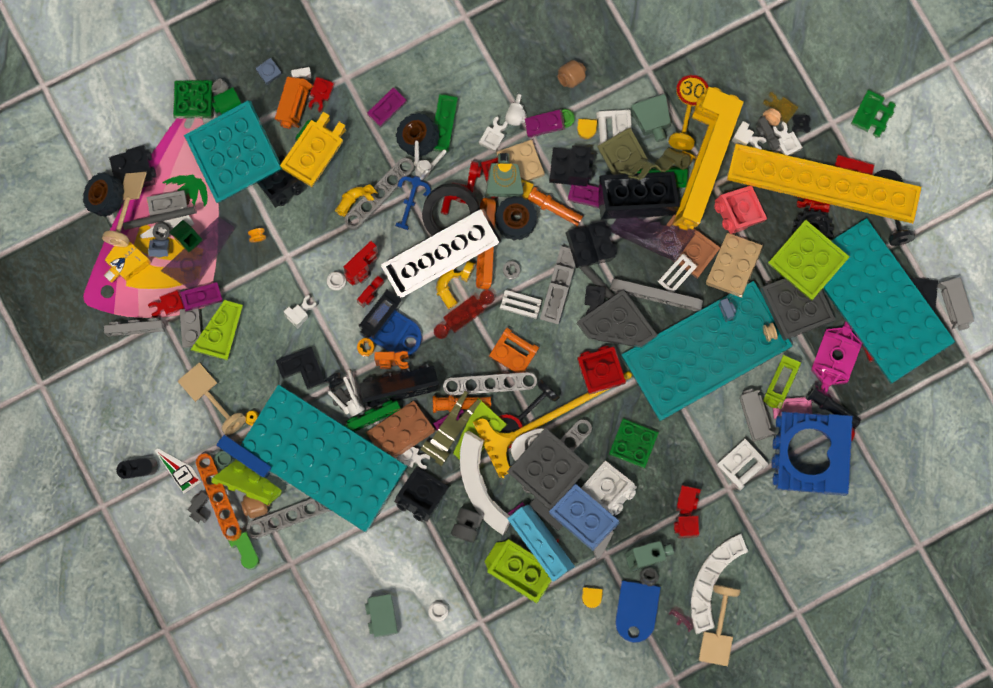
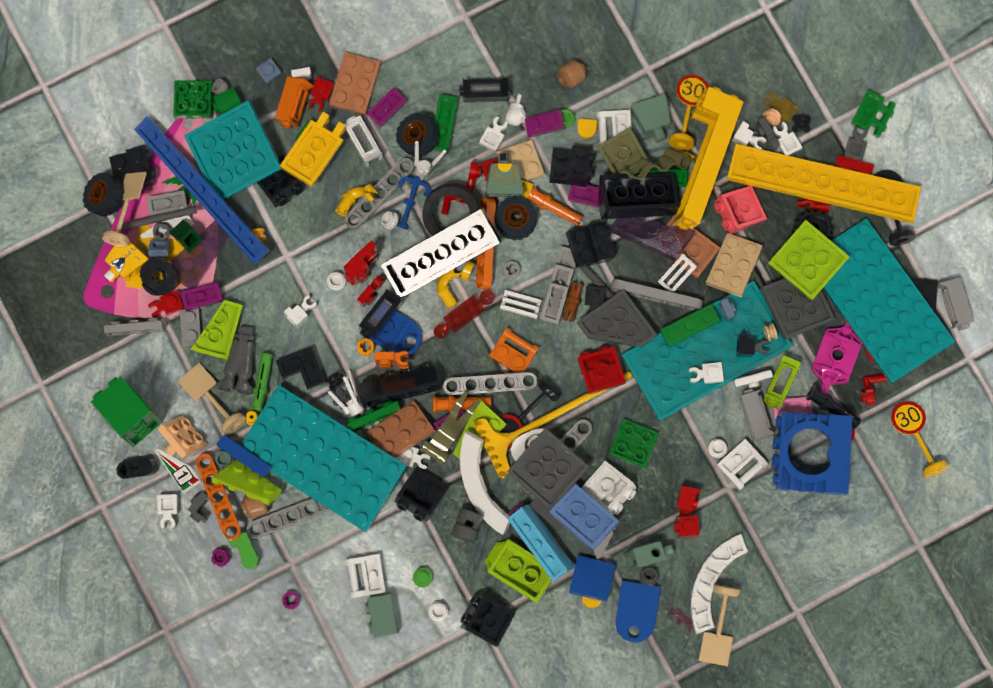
none -> green hose [90,376,162,447]
none -> blue plate [134,116,270,264]
none -> black plate [140,257,179,296]
none -> white plate [157,494,178,529]
none -> light nougat plate [158,415,207,459]
none -> magenta plate [211,548,230,567]
none -> dark grey piece [217,326,254,395]
none -> bright green pin [251,353,273,412]
none -> magenta bush [282,592,300,609]
none -> nougat plate [329,52,381,116]
none -> white window [344,116,383,167]
none -> white plate [345,554,386,599]
none -> white plate [381,211,399,230]
none -> bright green plate [413,568,432,588]
none -> black window [459,77,509,102]
none -> black plate [460,593,516,647]
none -> dark orange pin [562,282,583,322]
none -> blue tile [569,555,616,602]
none -> green plate [660,304,720,347]
none -> white plate [689,362,724,384]
none -> white plate [708,439,727,458]
none -> white plate [732,370,773,390]
none -> black piece [736,335,769,357]
none -> dark grey plate [844,127,868,161]
none -> red plate [861,374,886,407]
none -> yellow piece [891,401,949,479]

